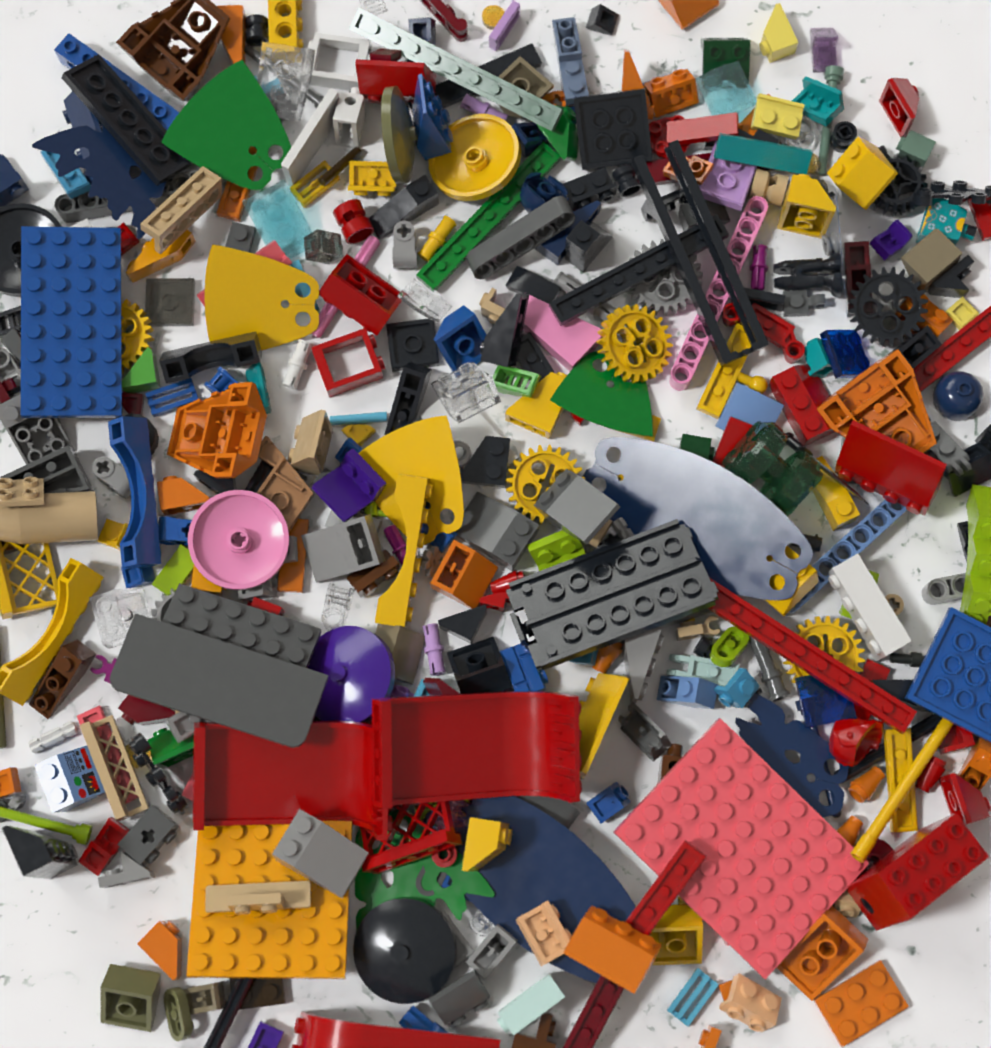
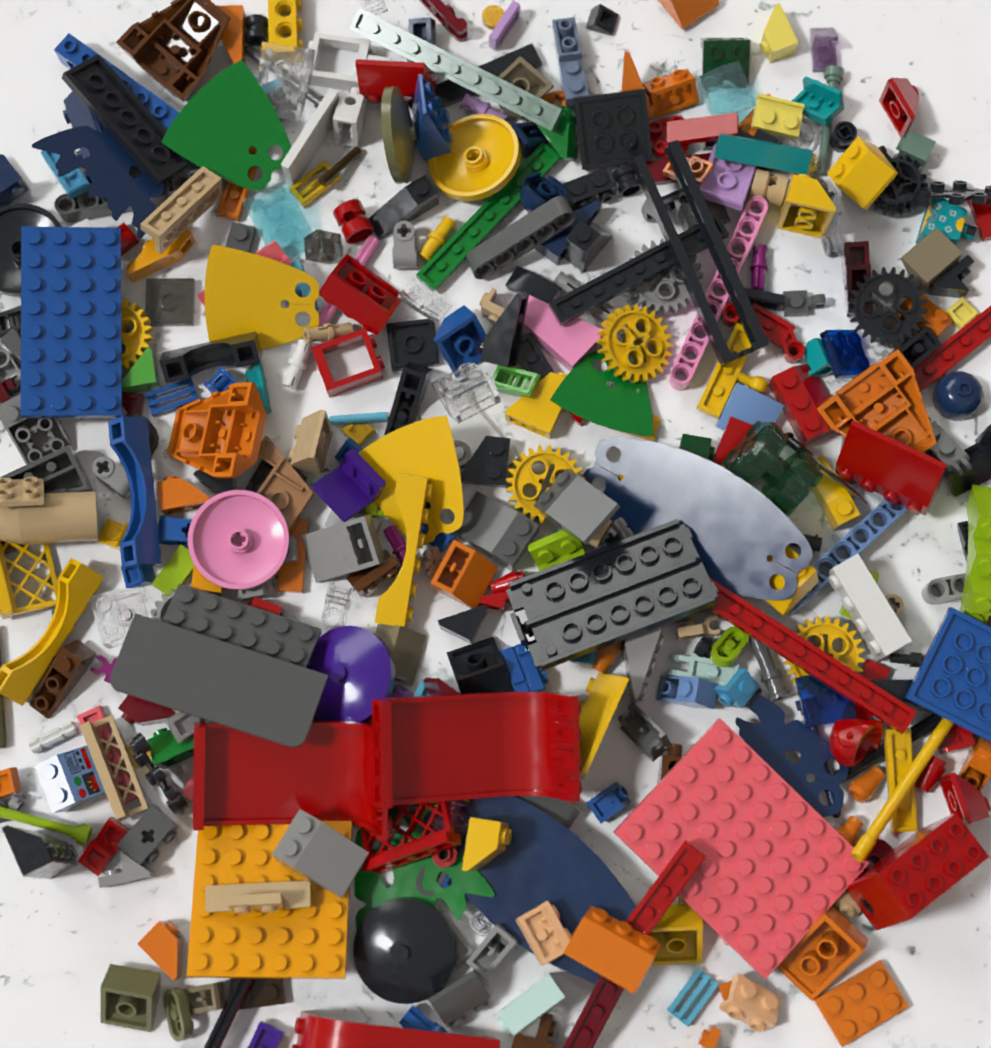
yellow bracket [348,161,397,196] -> none
dark red tile [370,48,401,61] -> none
lavender pin [422,623,446,676] -> none
black piece [773,253,842,297] -> none
dark purple bracket [869,220,913,261] -> none
none -> tan pin [303,322,353,344]

